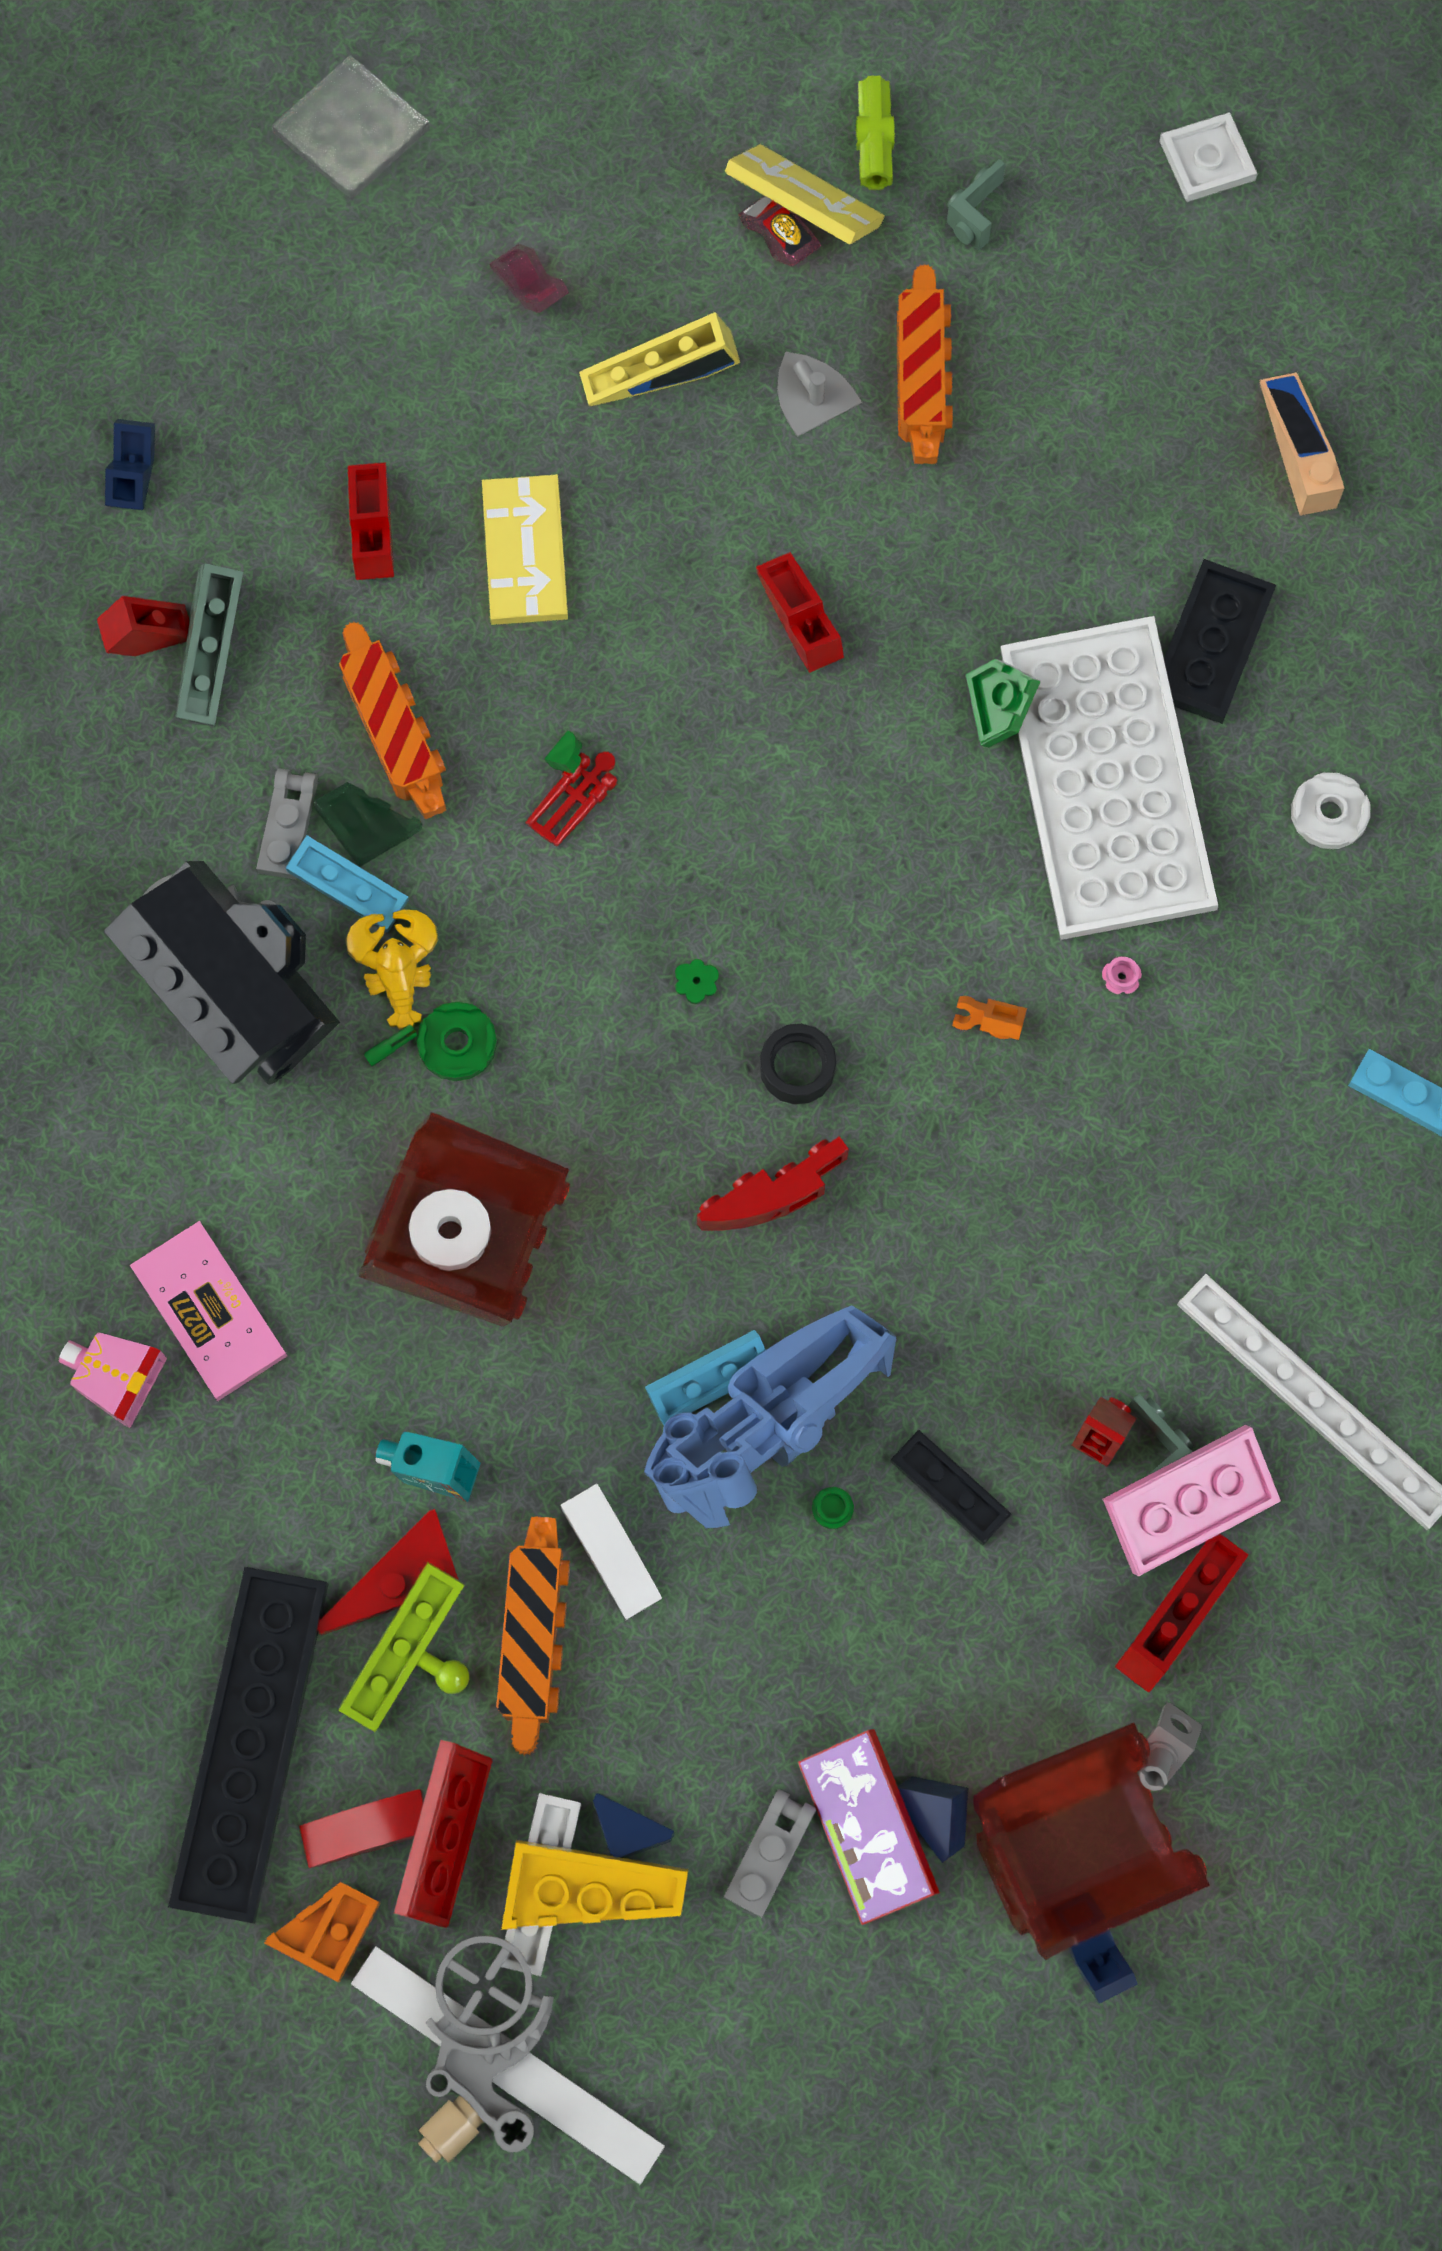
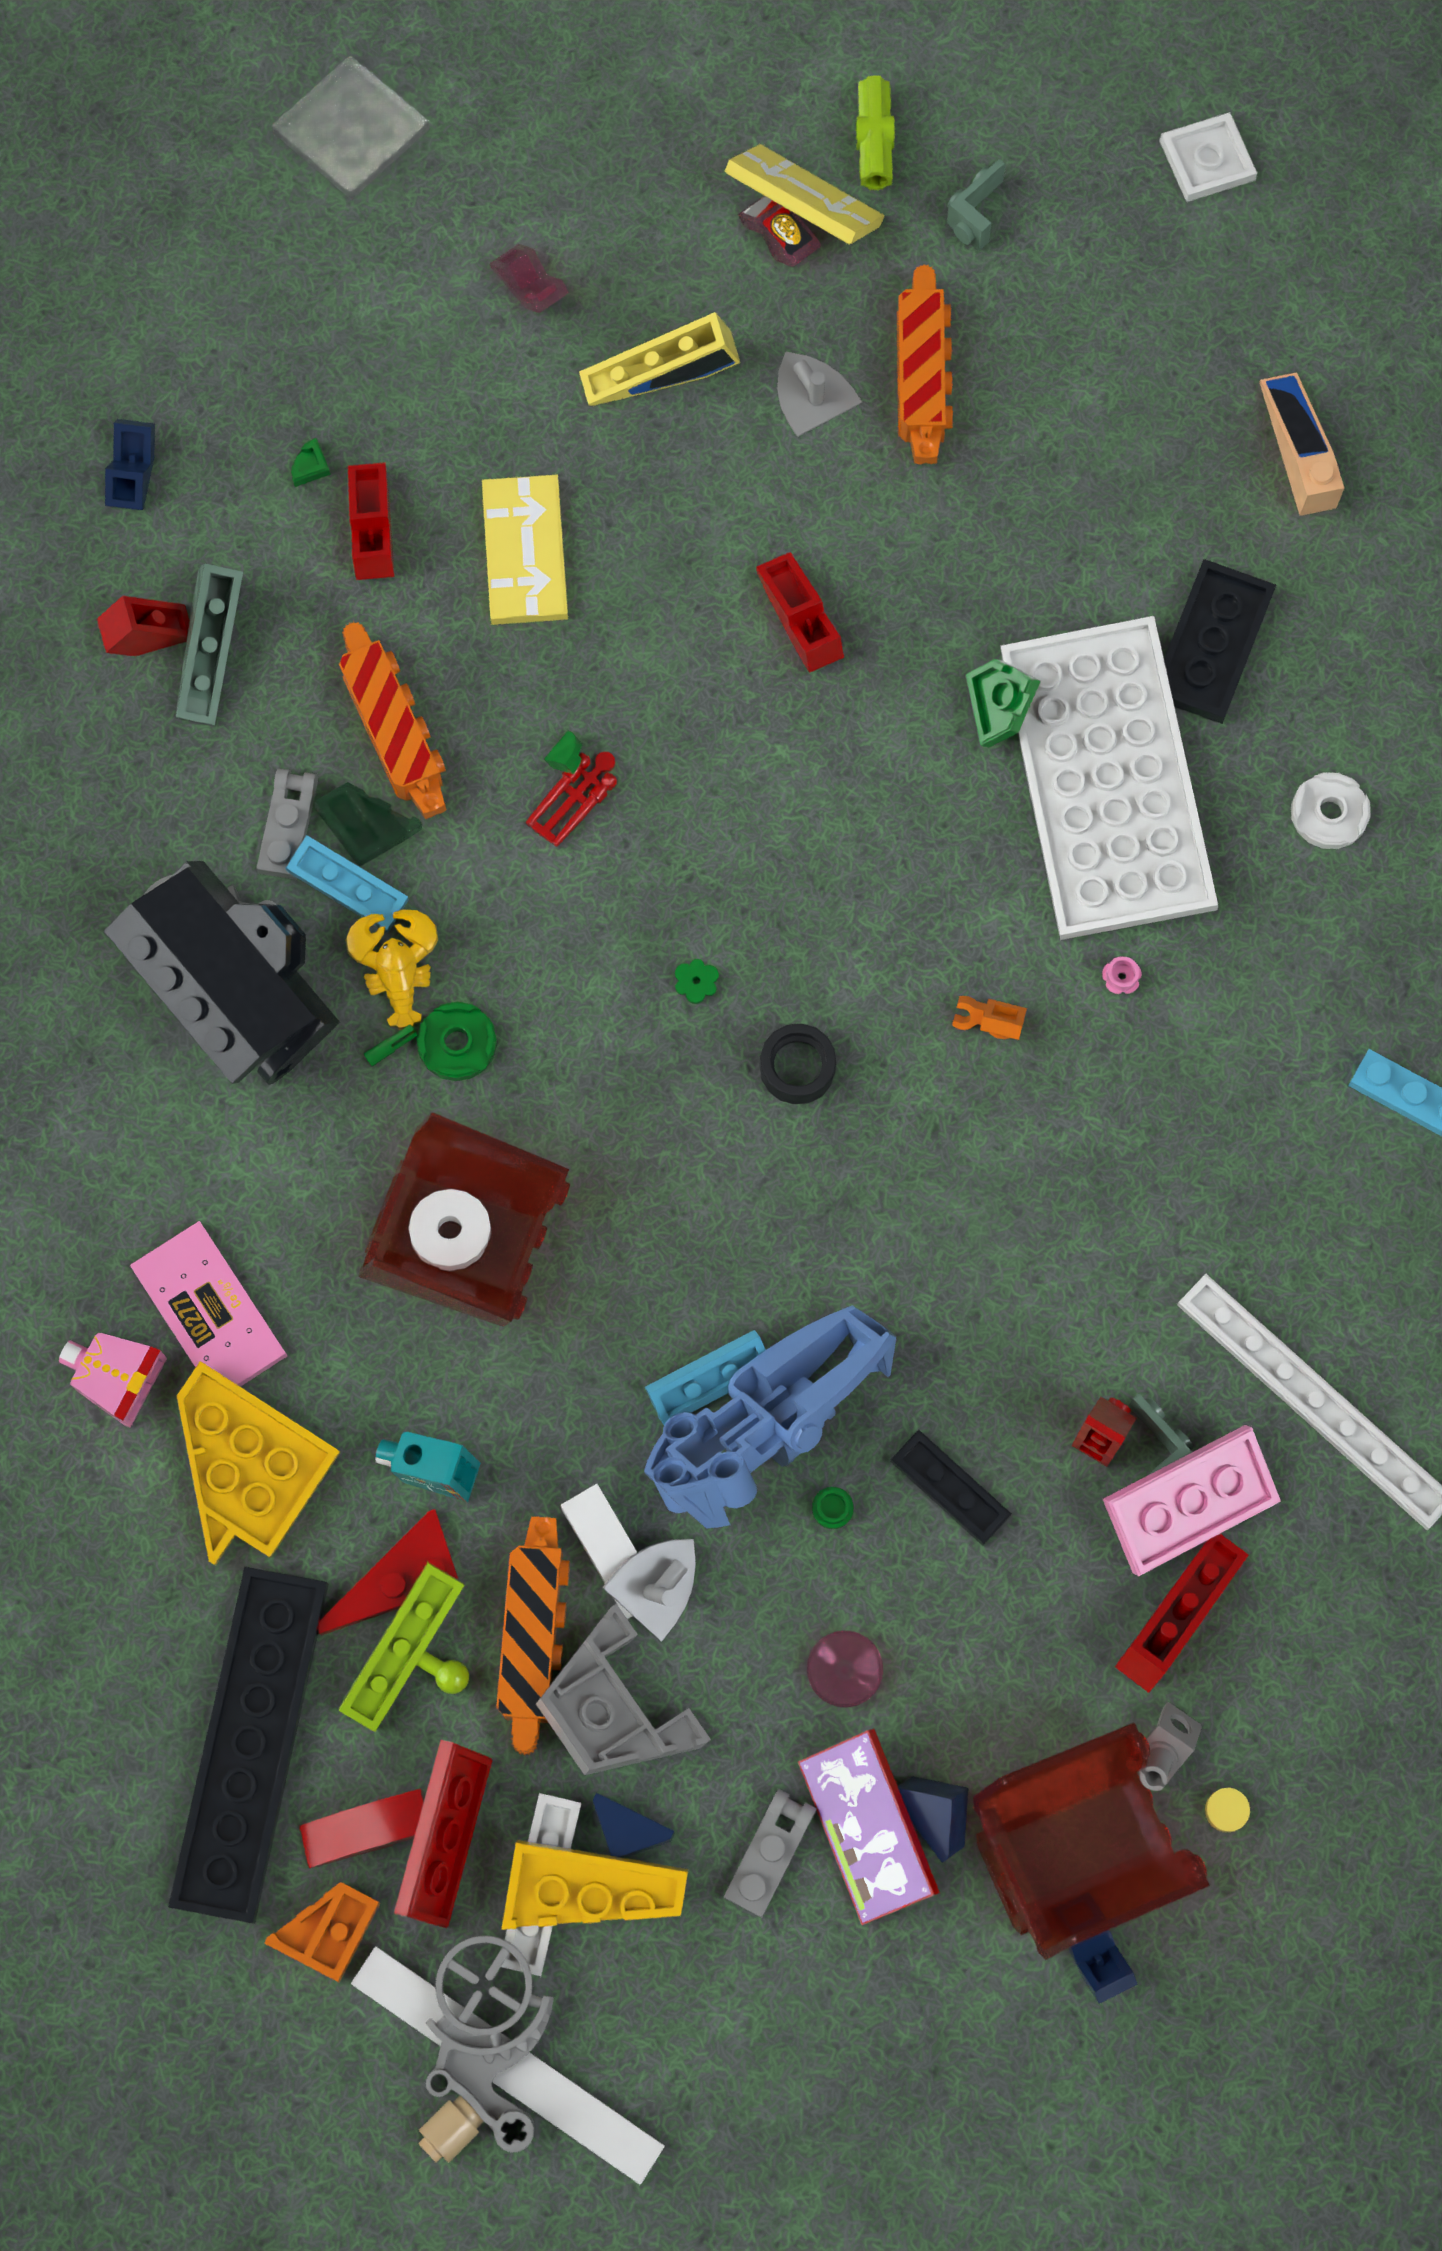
red slope [697,1136,849,1231] -> none
none -> yellow wing [177,1361,341,1566]
none -> green tile [291,438,331,487]
none -> light grey wing [536,1604,711,1775]
none -> light grey shield [602,1539,696,1642]
none -> clear pink piece [807,1631,883,1707]
none -> light yellow tile [1205,1788,1250,1832]

